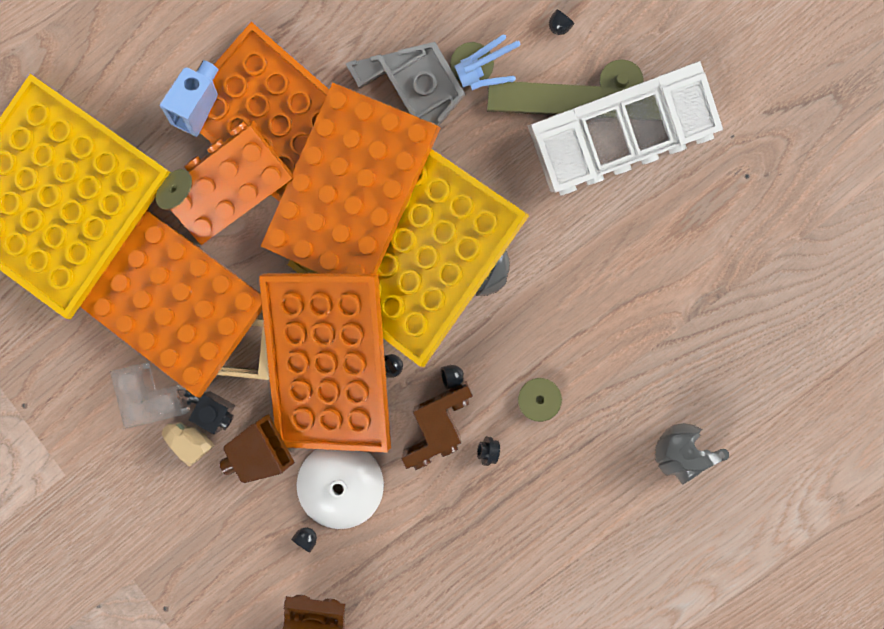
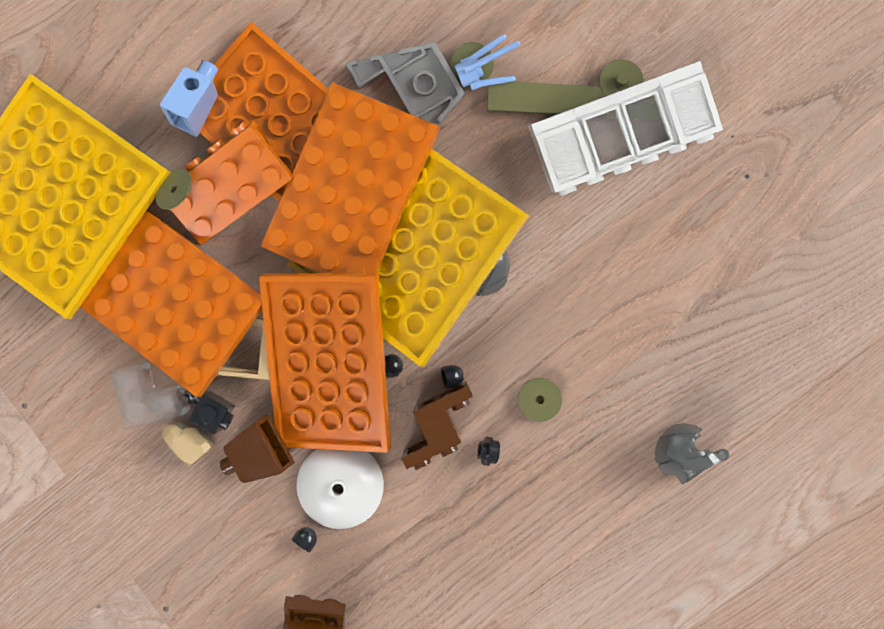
black hinge [549,9,575,35] -> none

